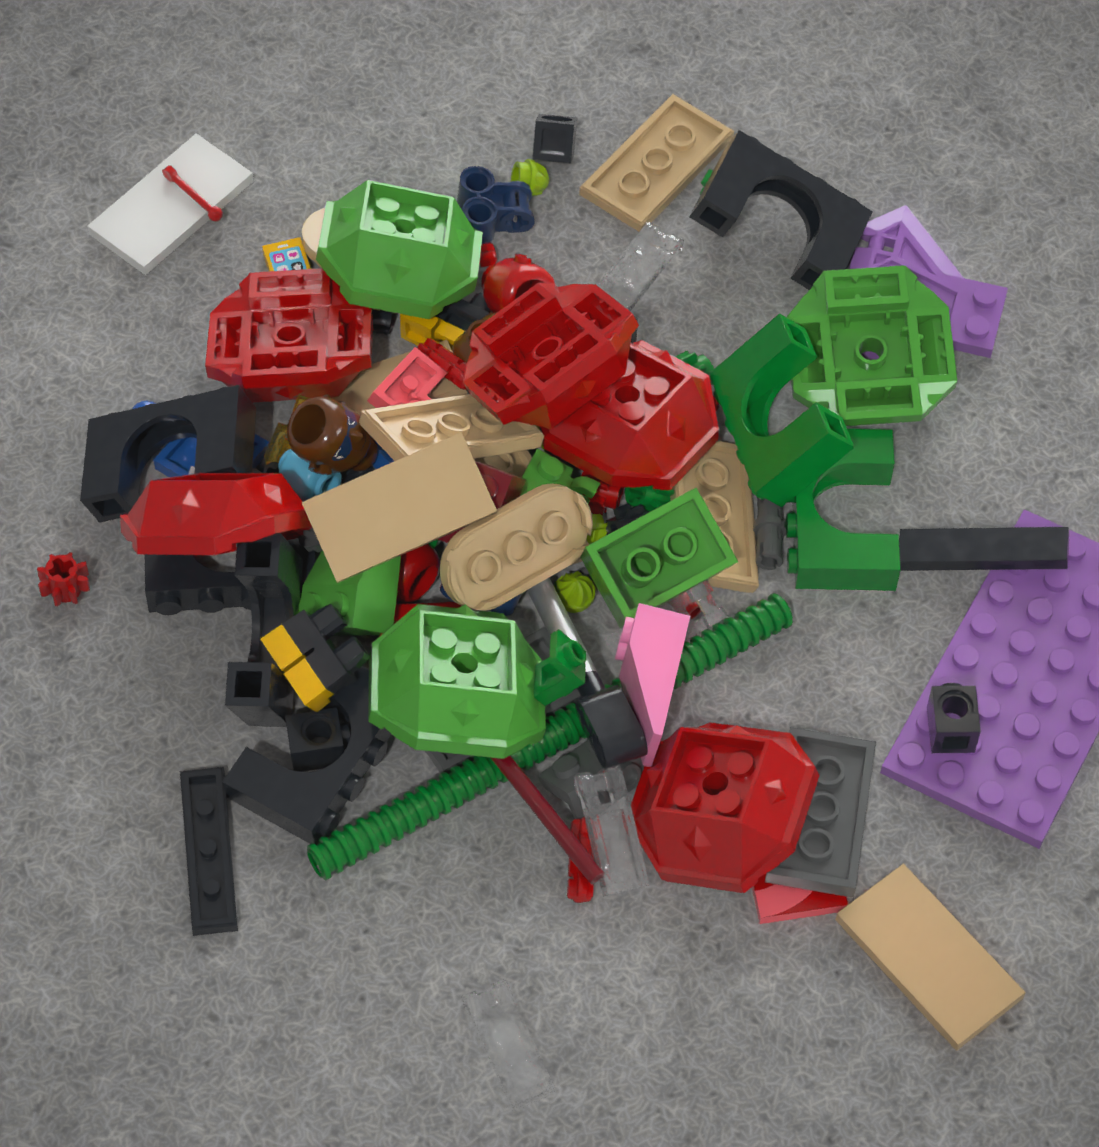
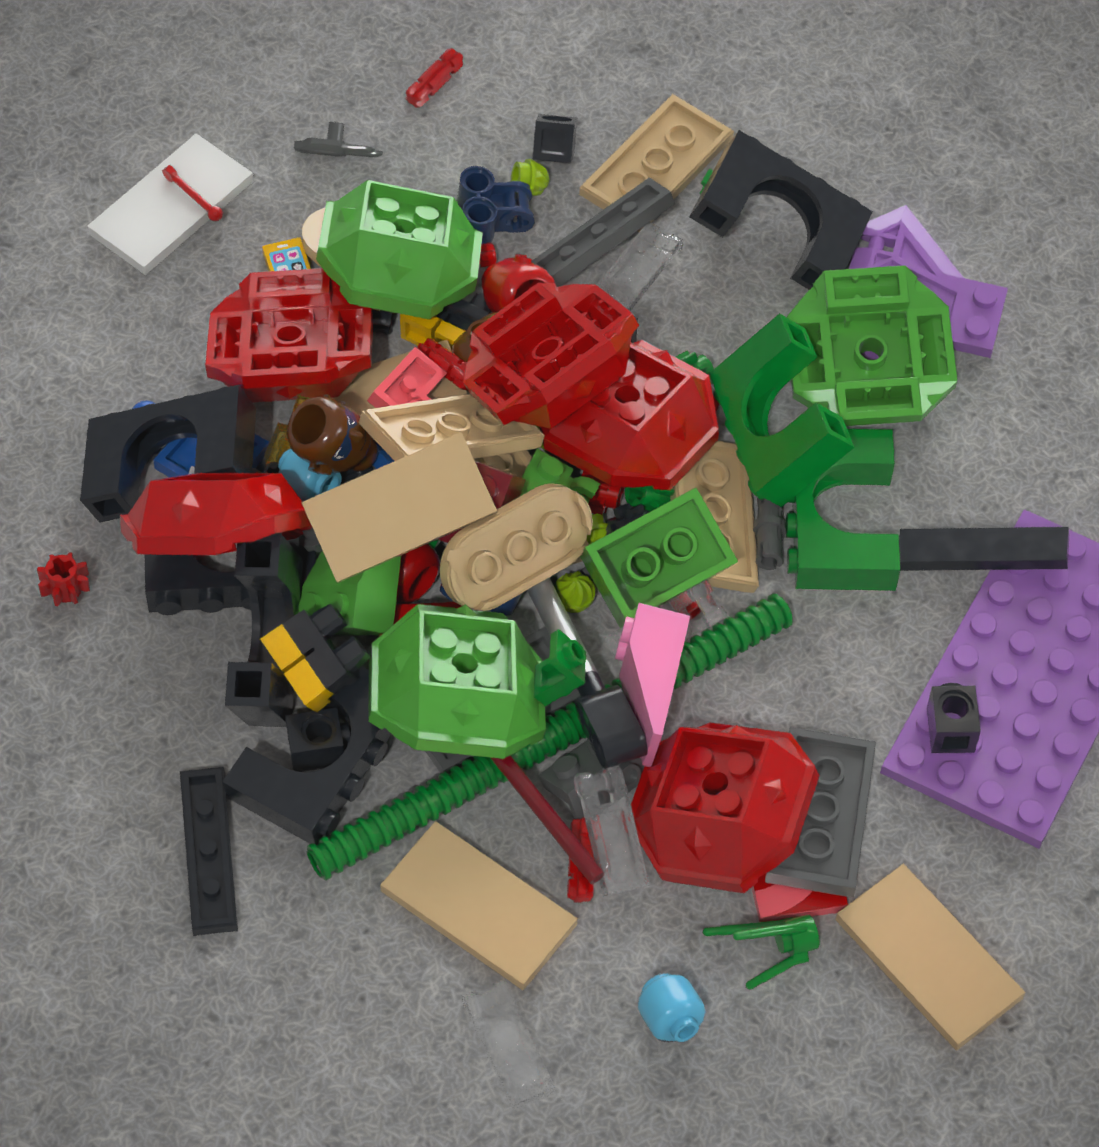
none -> dark grey piece [294,122,383,157]
none -> tan tile [380,821,578,991]
none -> red axle [405,48,463,108]
none -> dark grey plate [531,177,675,287]
none -> medium azure head [637,973,706,1042]
none -> green plant [703,914,819,990]

